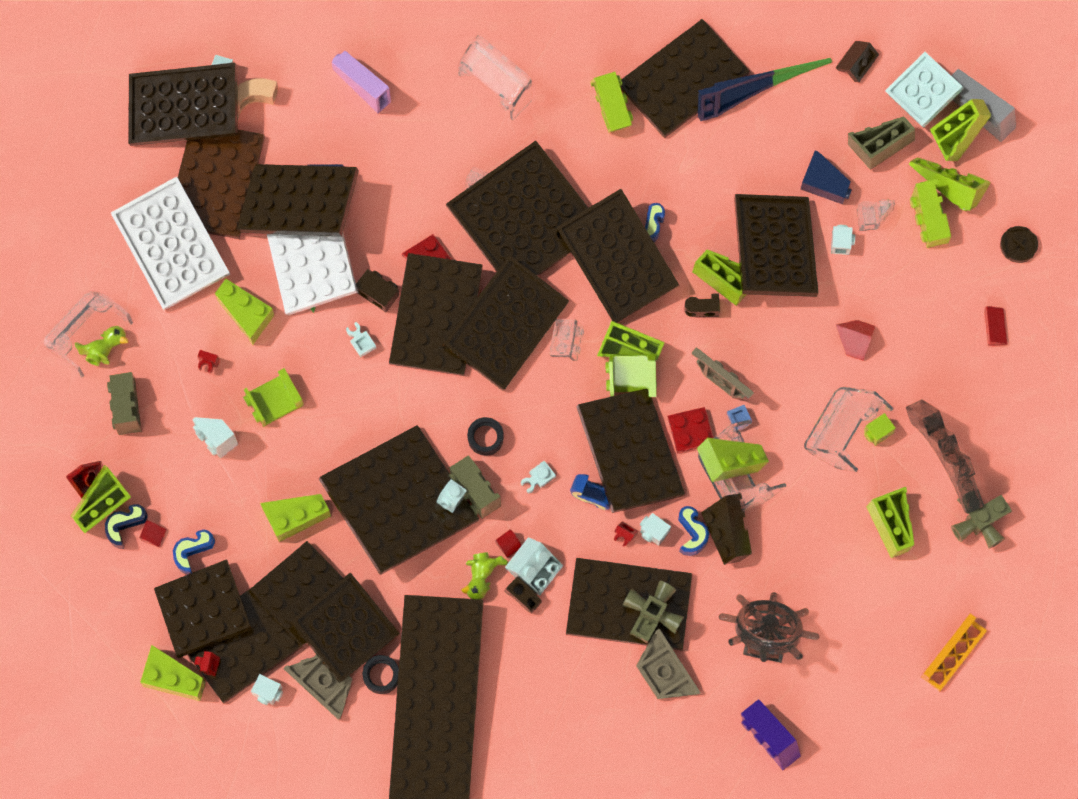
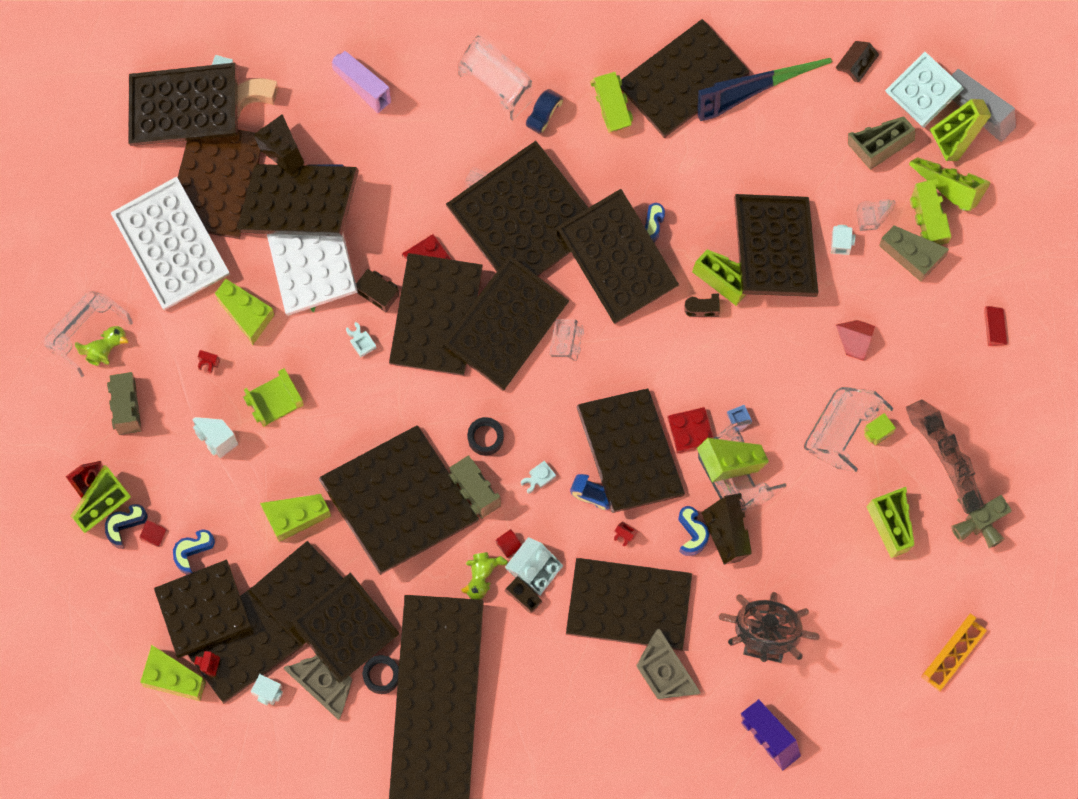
light aqua brick [437,480,467,513] -> none
lime wedge [597,321,665,360] -> none
lime panel [605,354,657,397] -> none
olive brick [623,581,684,643] -> none
light aqua brick [640,513,671,546] -> none
dark tan wing [691,347,754,399] -> none
dark blue slope [801,150,852,205] -> none
dark brown tile [1000,226,1038,263] -> none
none -> dark brown wedge [253,114,305,174]
none -> dark blue animal [525,89,564,134]
none -> olive wedge [879,225,949,282]

